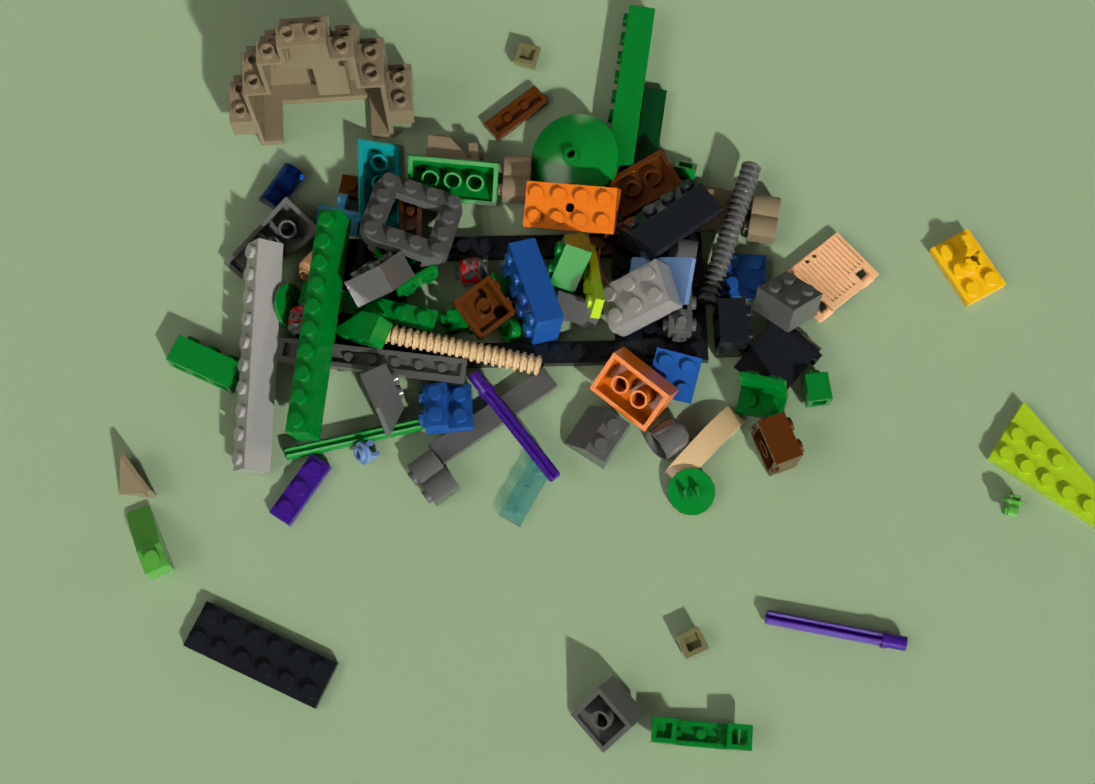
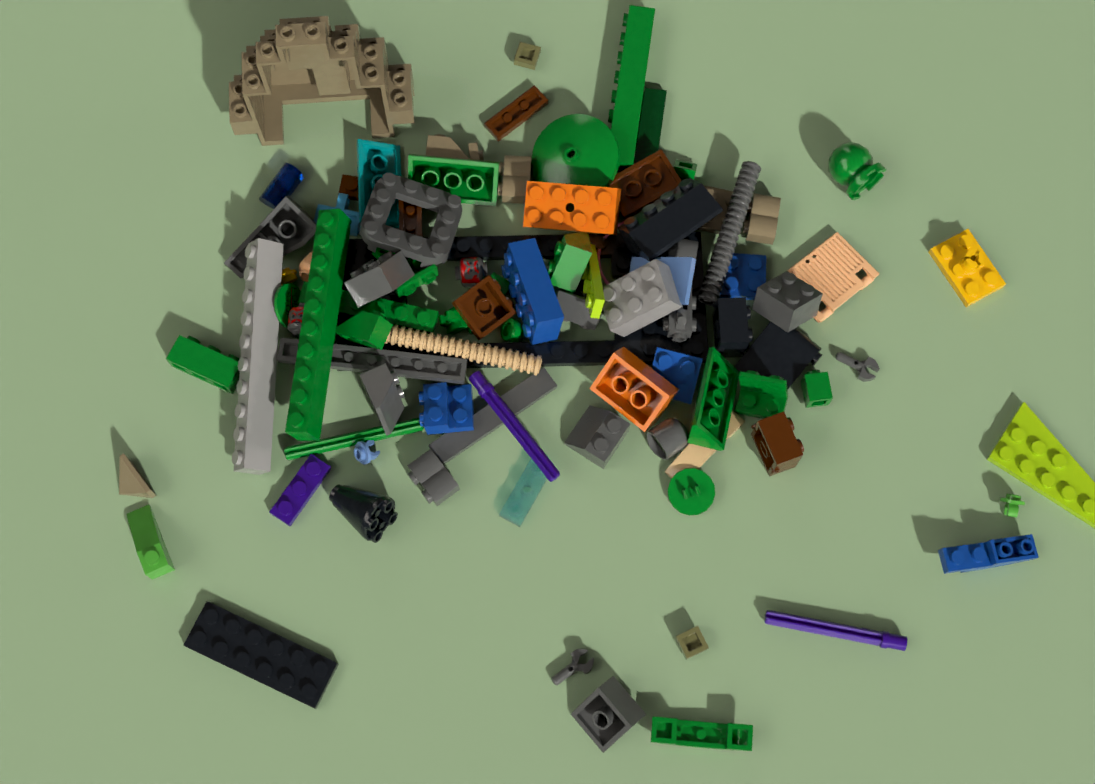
none -> yellow plate [281,267,298,285]
none -> black cone [329,484,398,543]
none -> dark grey bar [551,649,594,685]
none -> green slope [687,347,740,451]
none -> green tile [828,142,887,200]
none -> dark grey bar [836,352,880,382]
none -> blue slope [938,534,1039,574]

